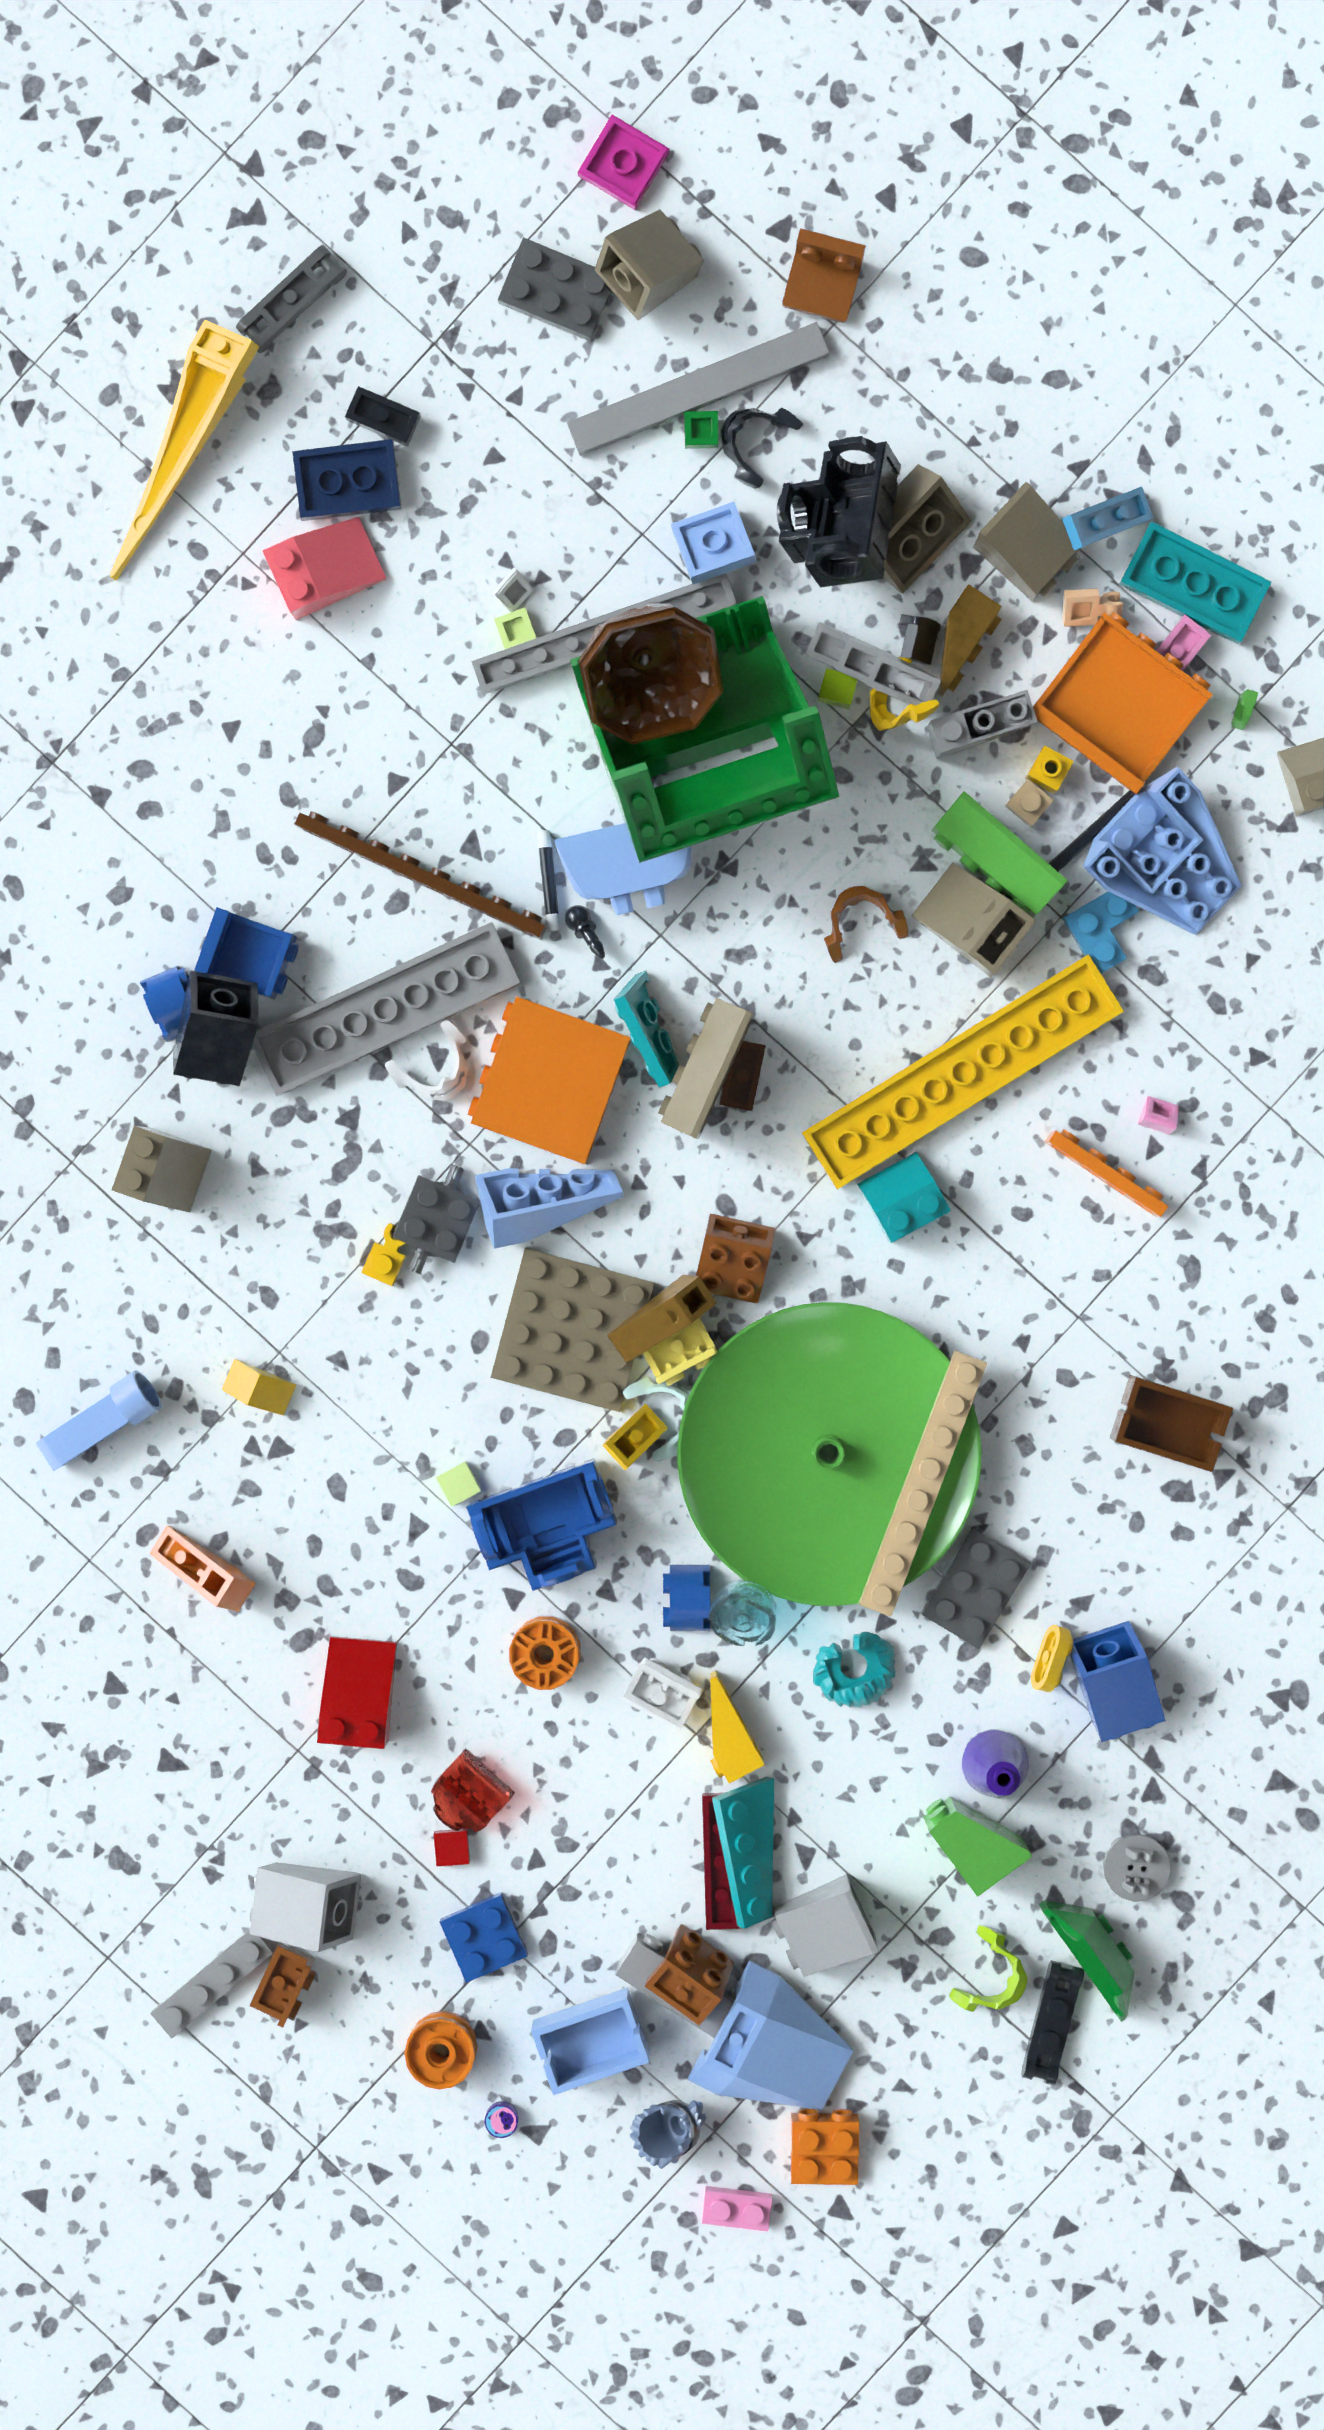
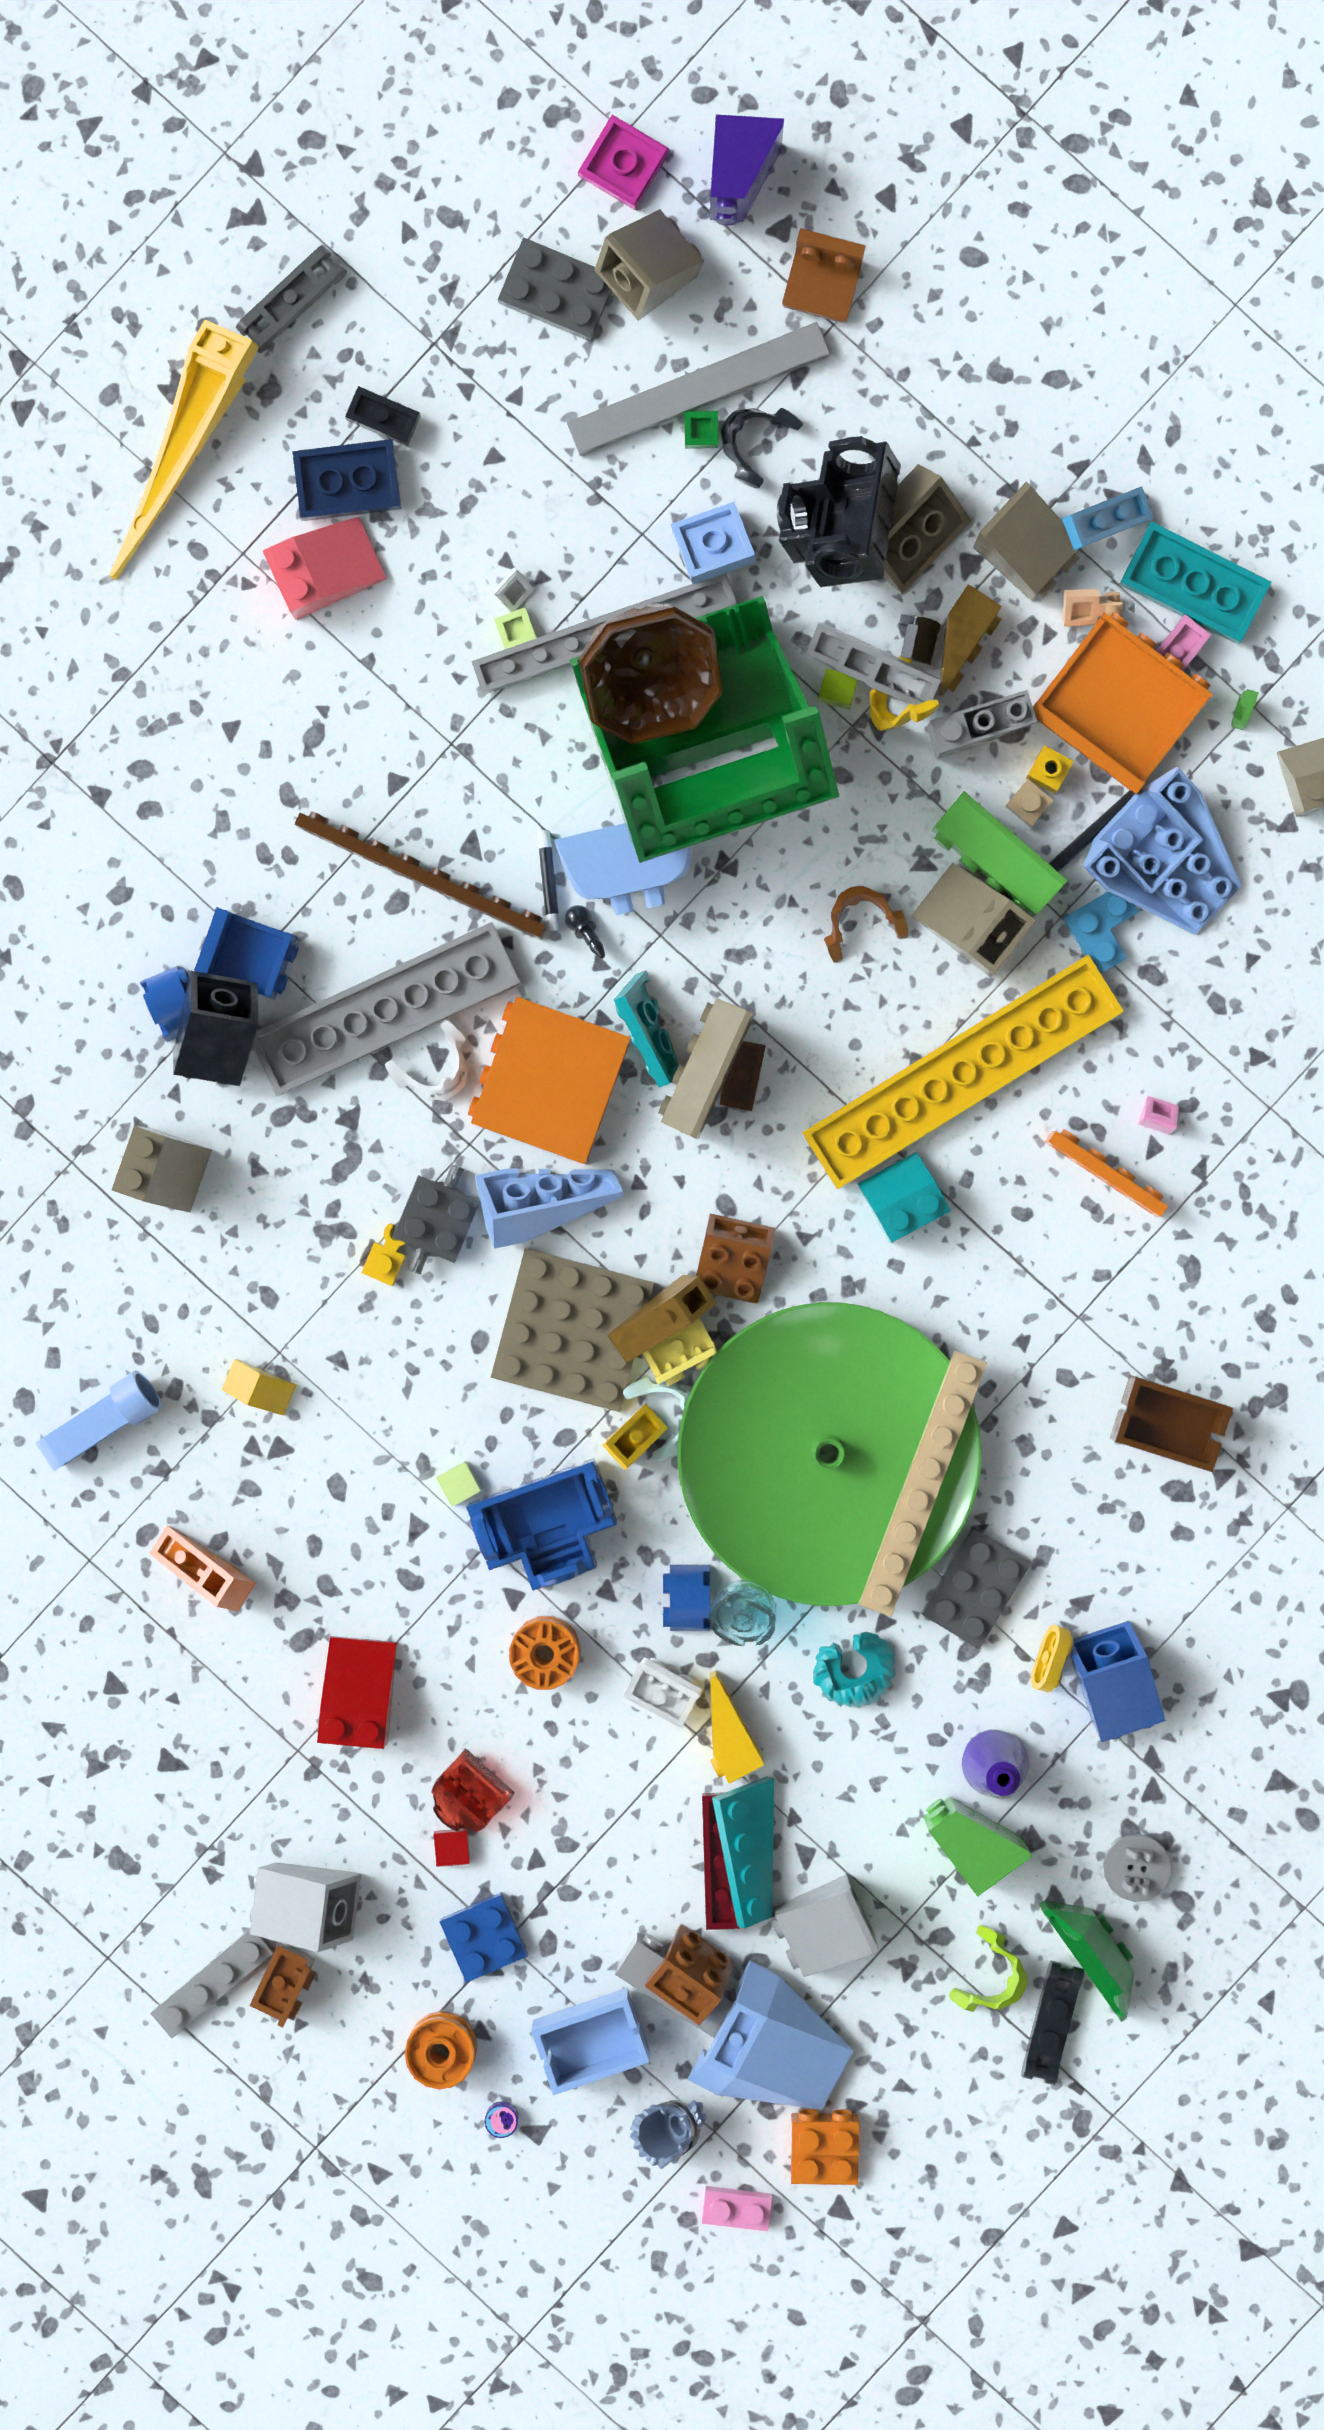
none -> dark purple slope [710,114,784,226]

